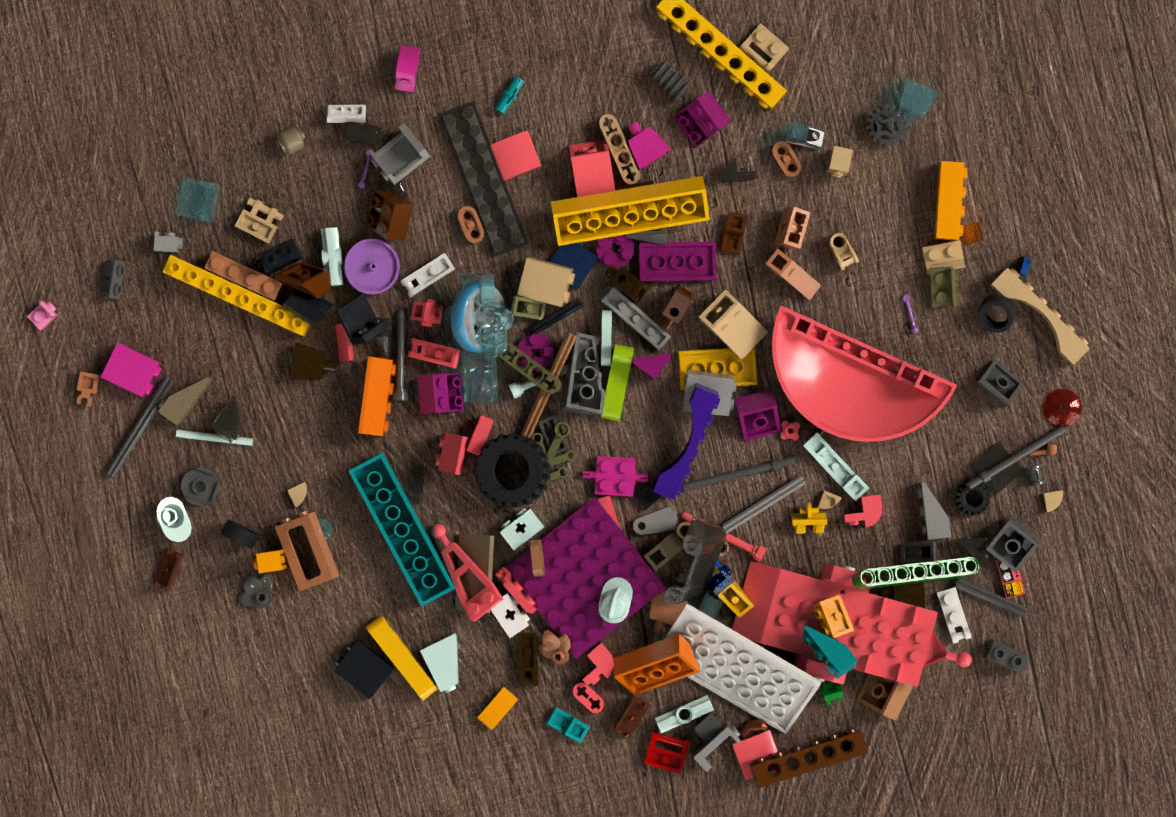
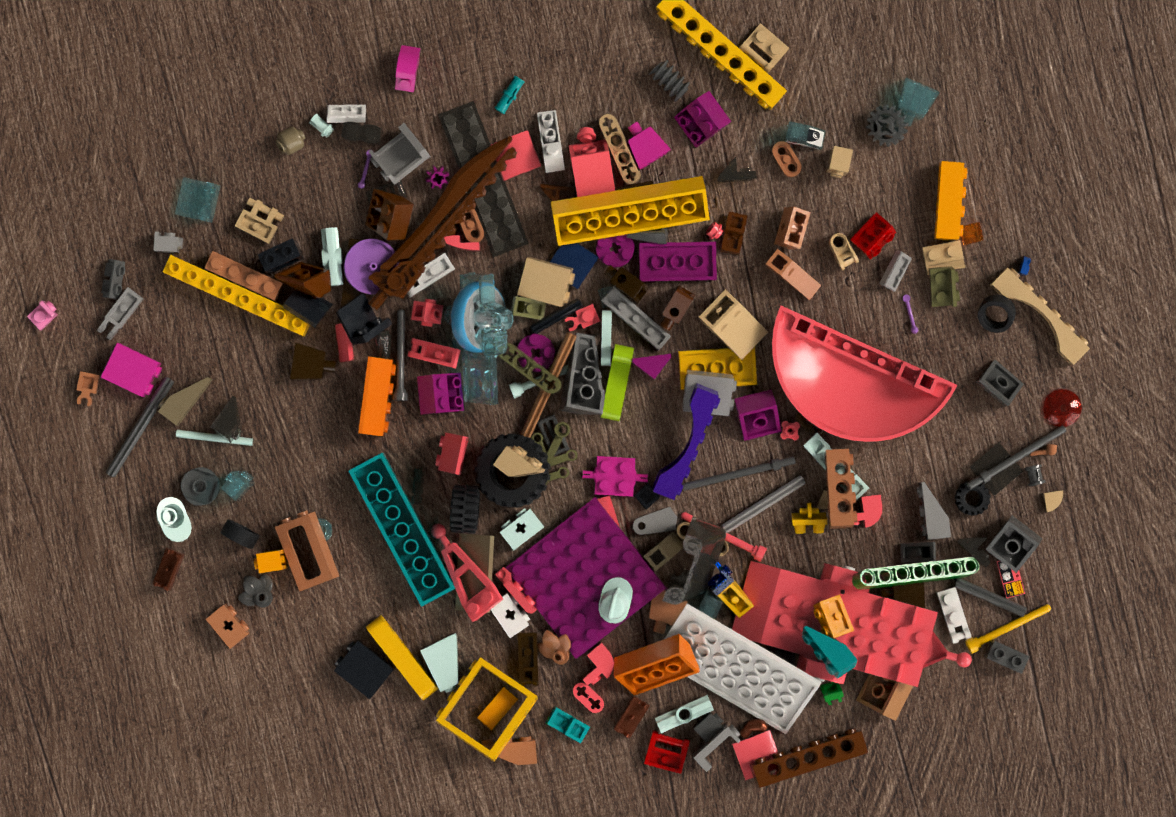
tan tile [287,482,307,507] -> none
coral slope [466,415,494,455] -> none
medium nougat beam [530,539,545,577] -> none
none -> light grey hinge [97,287,144,340]
none -> nougat brick [206,604,250,649]
none -> clear light blue brick [221,471,255,501]
none -> light aqua pin [309,114,334,138]
none -> reddish brown piece [368,136,517,310]
none -> magenta gear [425,165,449,189]
none -> yellow window [436,657,538,762]
none -> coral slope [444,235,480,251]
none -> black tyre [450,484,480,534]
none -> nougat slope [481,736,537,765]
none -> tan slope [493,445,545,477]
none -> white slope [537,110,565,173]
none -> reddish brown tile [540,184,575,201]
none -> coral plate [564,304,600,331]
none -> coral plate [577,127,596,143]
none -> coral plate [706,222,723,240]
none -> nougat brick [825,449,857,529]
none -> red bracket [850,212,896,260]
none -> light grey plate [879,250,912,292]
none -> yellow piece [965,604,1051,654]

